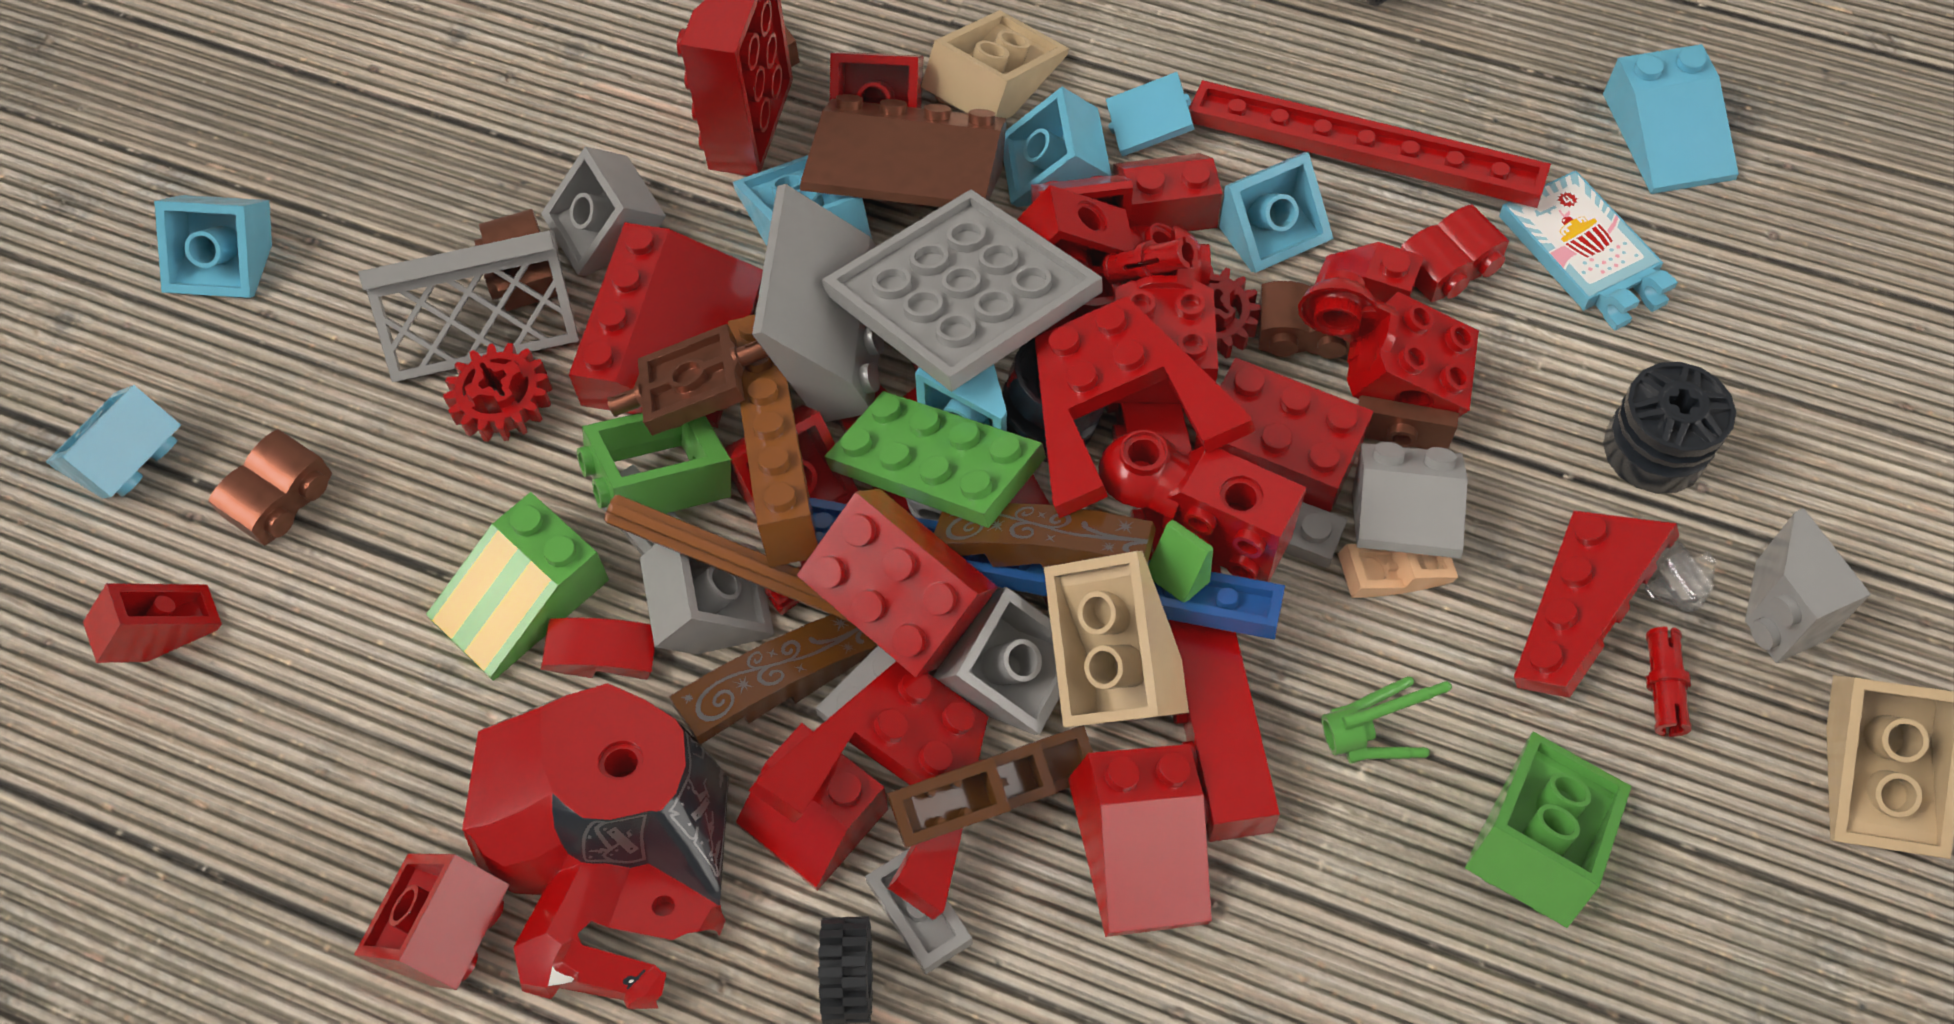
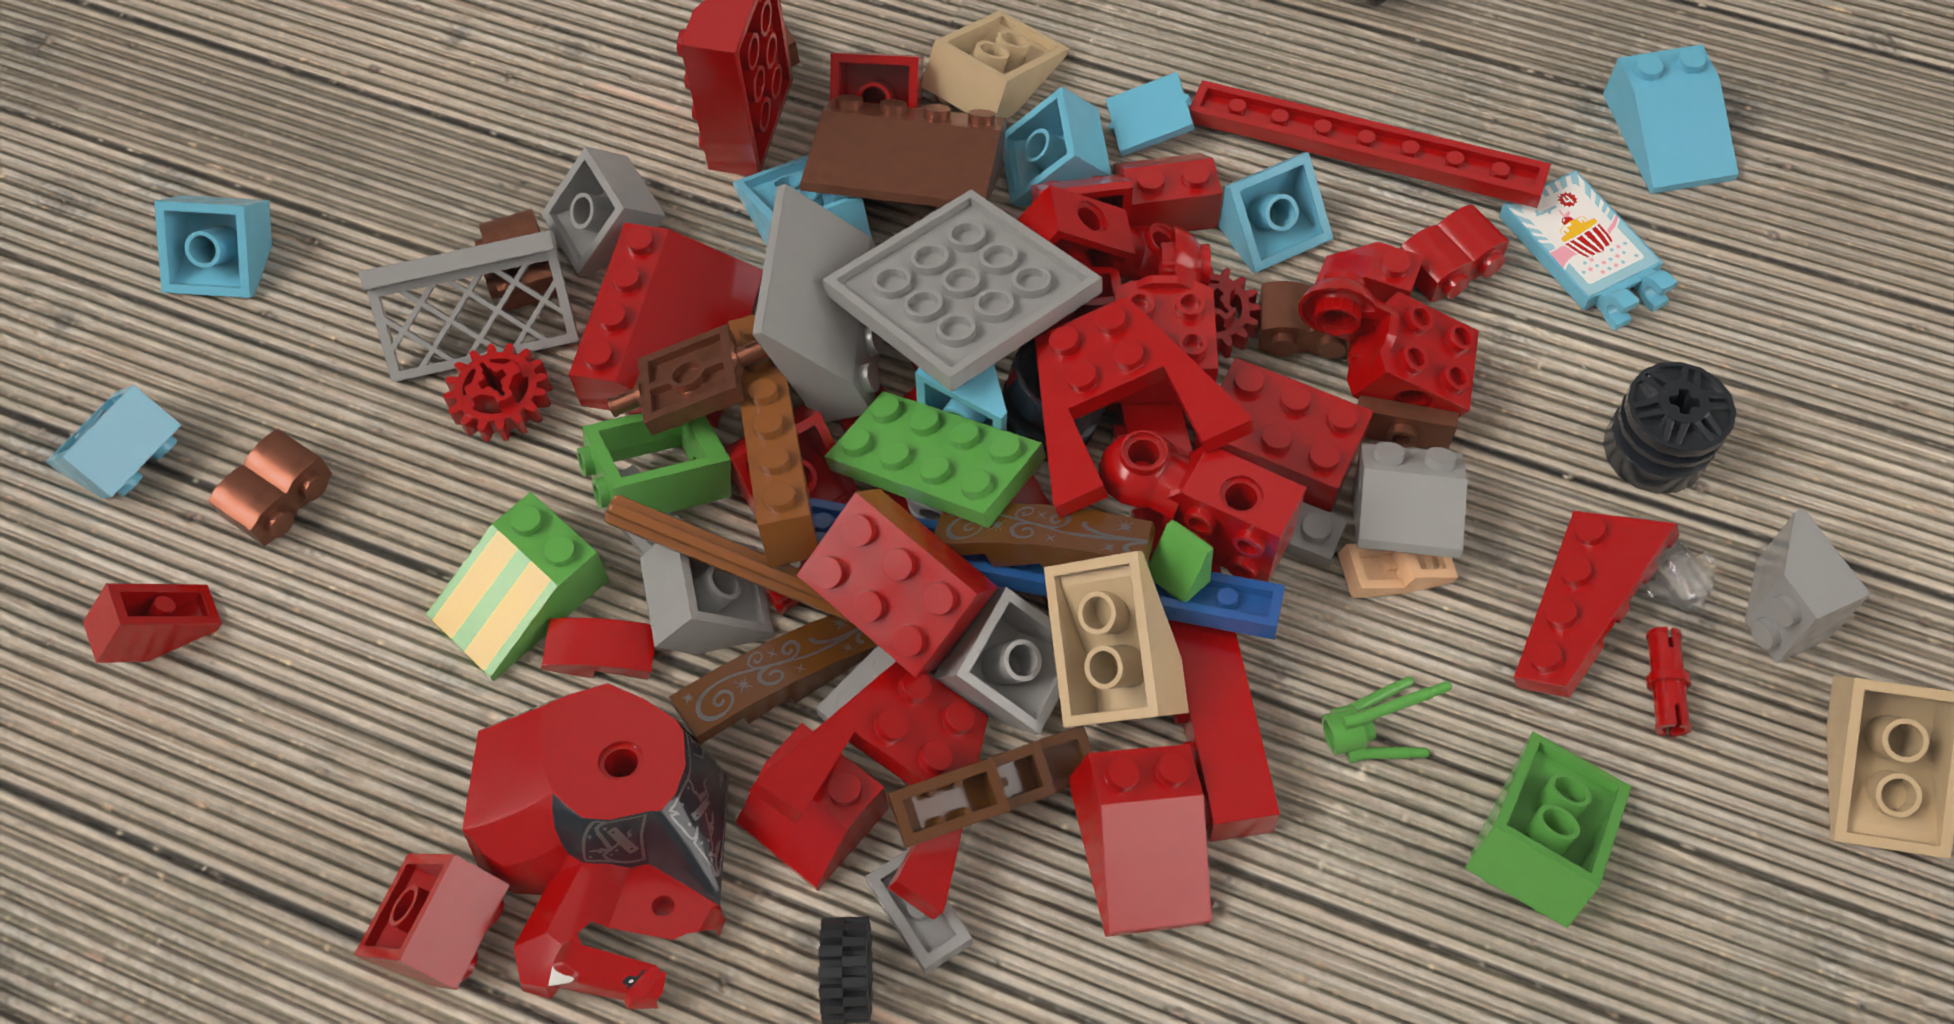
red pin [1102,236,1198,284] -> none

